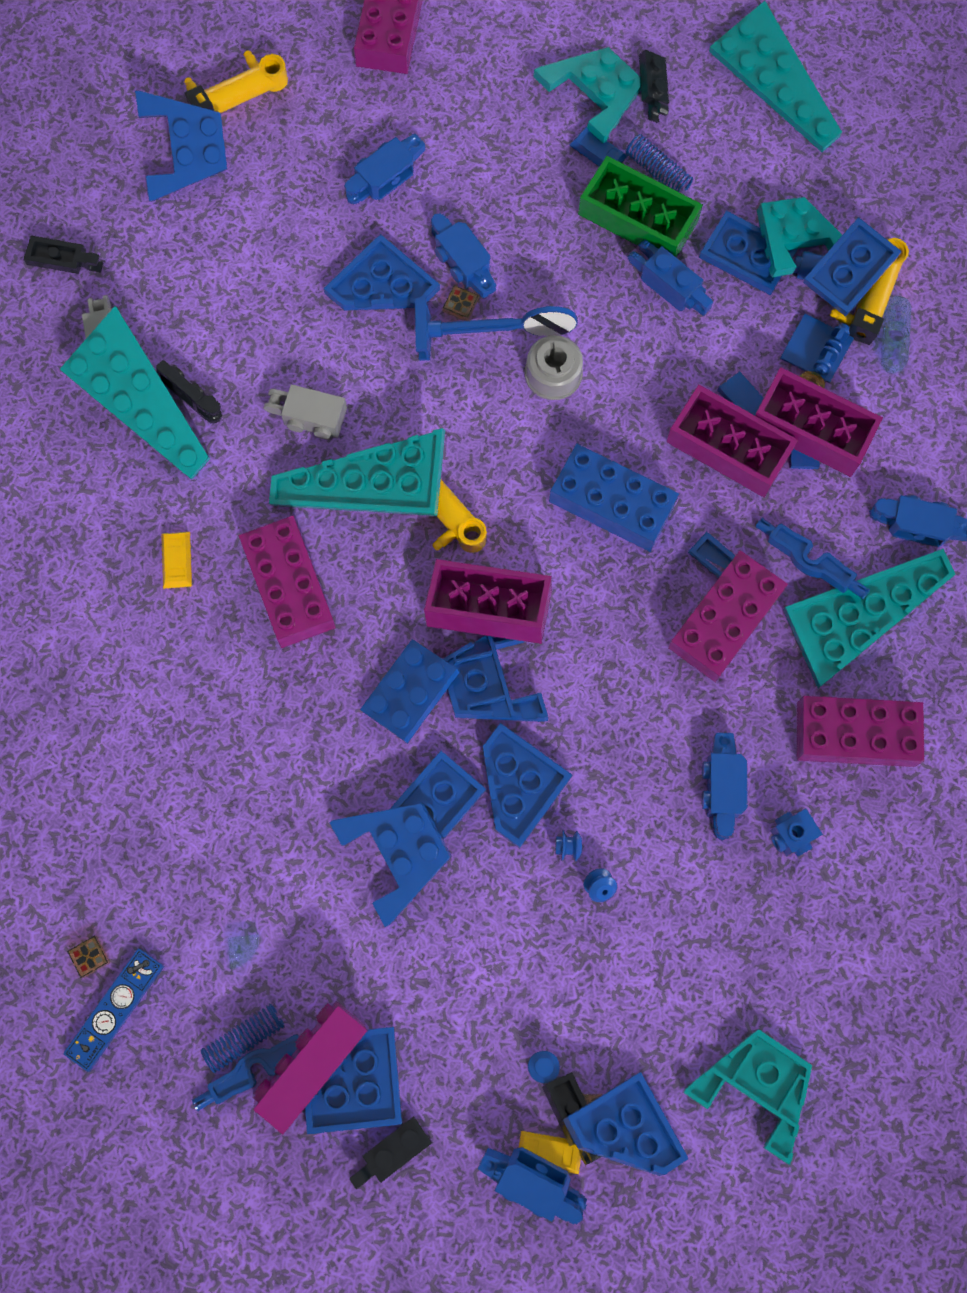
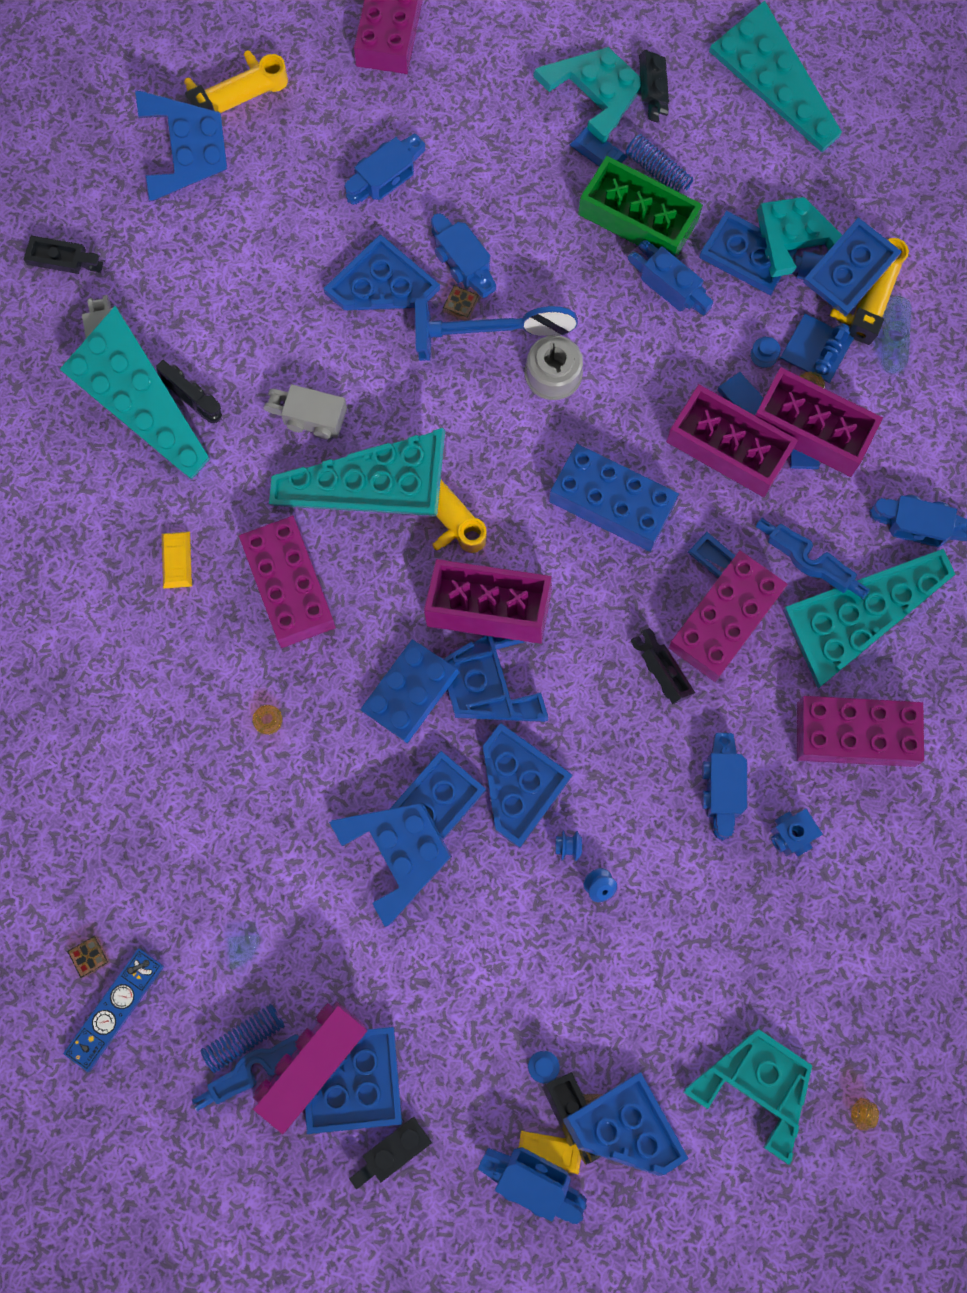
none -> clear yellow plate [253,705,283,735]
none -> black plate [631,628,695,704]
none -> blue wheel [750,336,781,368]
none -> clear yellow plate [851,1098,879,1131]

